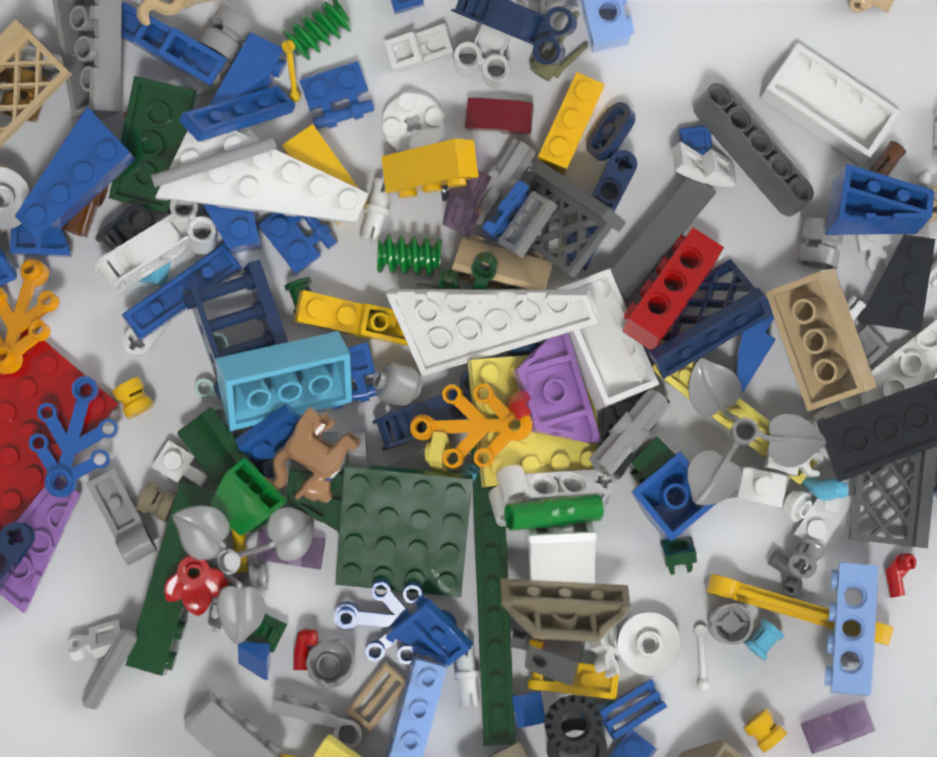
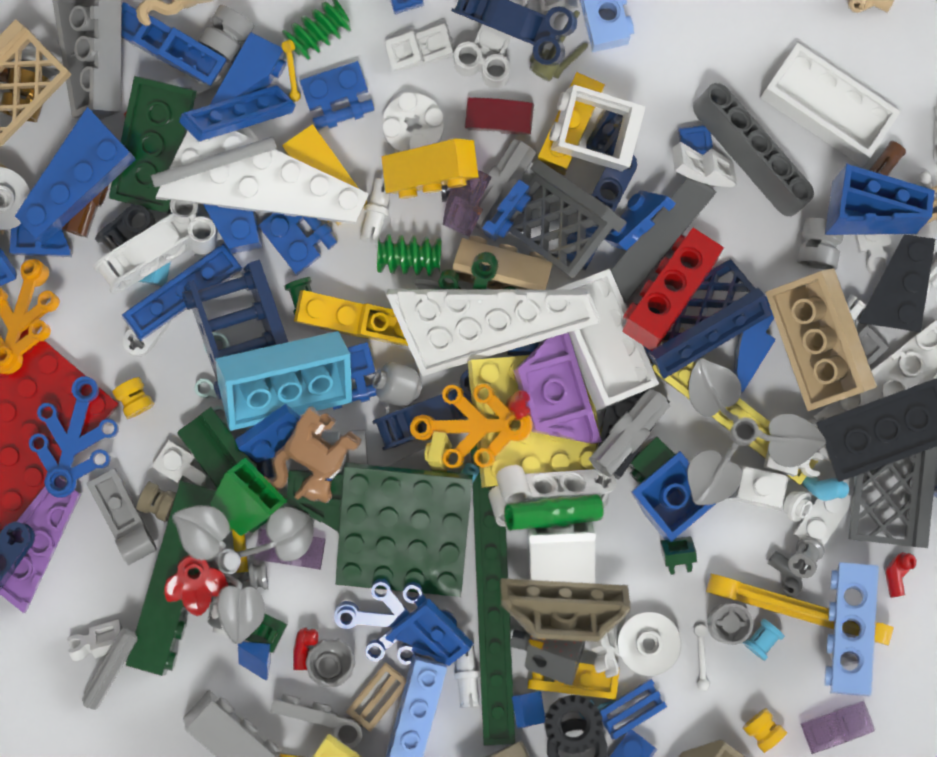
light grey plate [497,190,558,258] -> none
none -> white window [549,85,645,171]
none -> blue wing [604,190,676,251]

